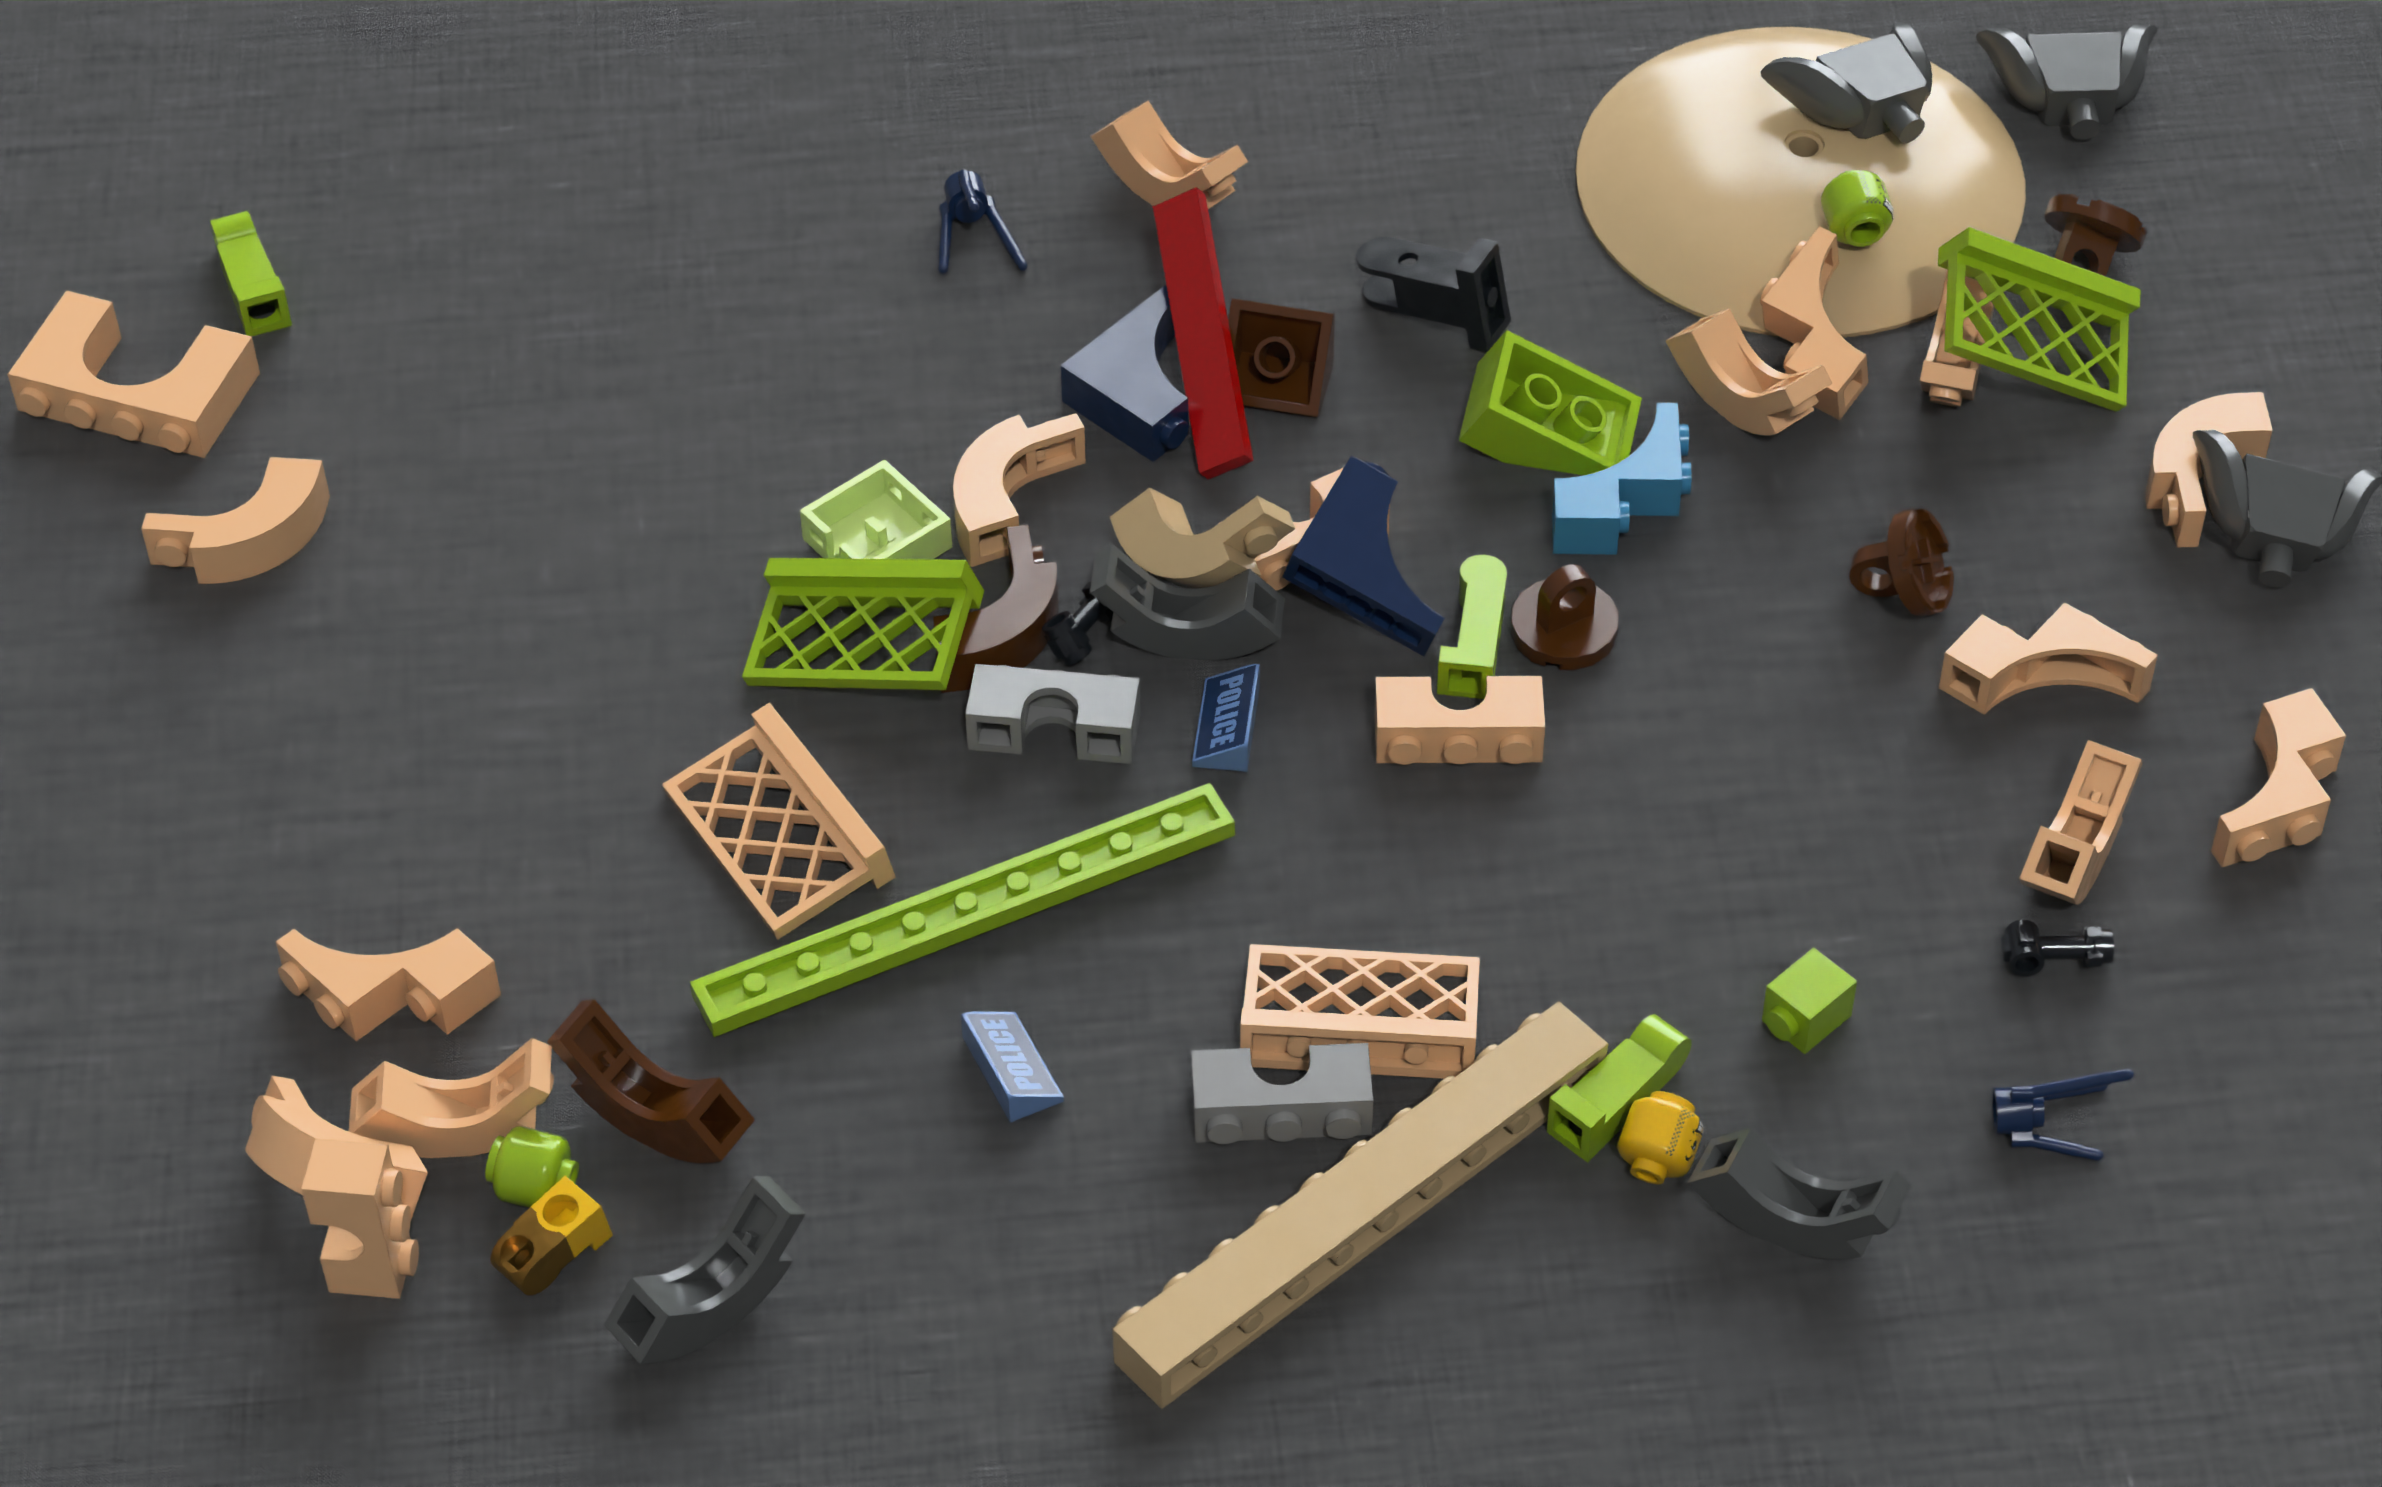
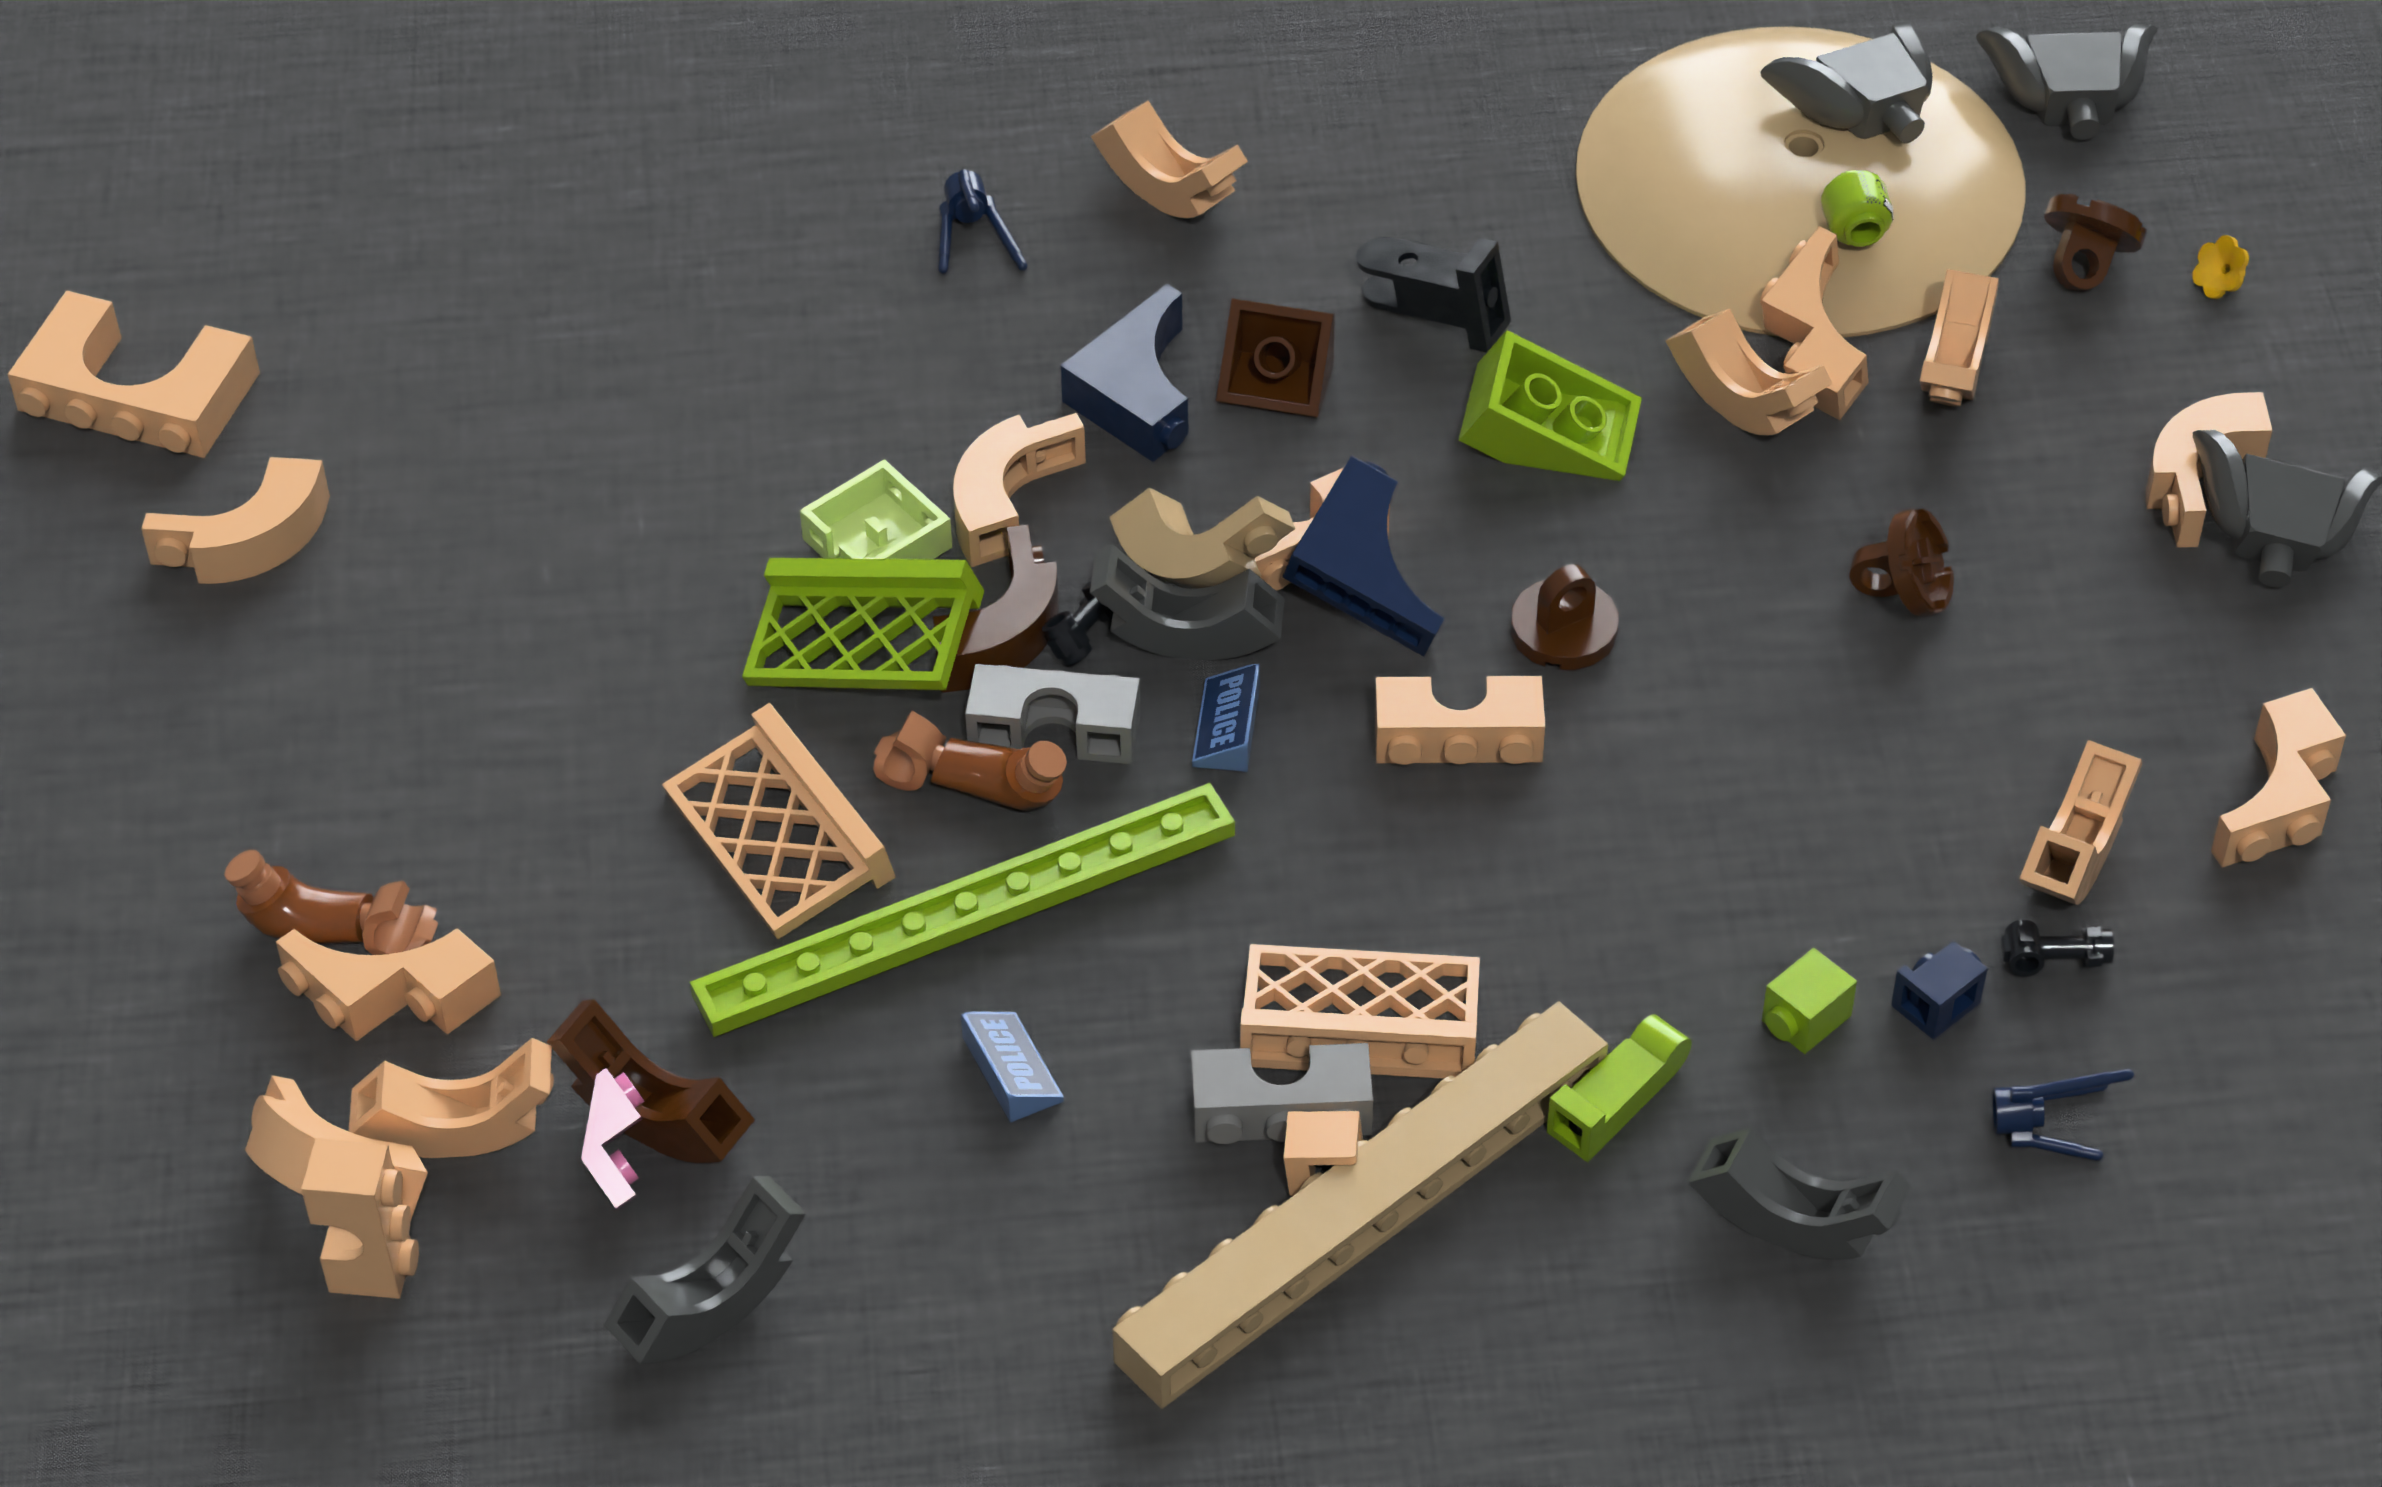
lime leg [210,211,292,337] -> none
lime head [485,1126,579,1208] -> none
leg [490,1176,613,1296] -> none
red tile [1153,187,1254,480] -> none
lime leg [1437,555,1507,699] -> none
arch [1551,403,1692,555] -> none
yellow head [1617,1091,1704,1185] -> none
lime fence [1938,227,2141,412] -> none
light nougat arch [1939,602,2158,715] -> none
none -> piece [224,850,438,955]
none -> slope [581,1068,644,1210]
none -> piece [873,711,1067,811]
none -> light nougat panel [1284,1111,1363,1196]
none -> dark blue brick [1891,941,1988,1040]
none -> yellow plant [2192,235,2249,299]

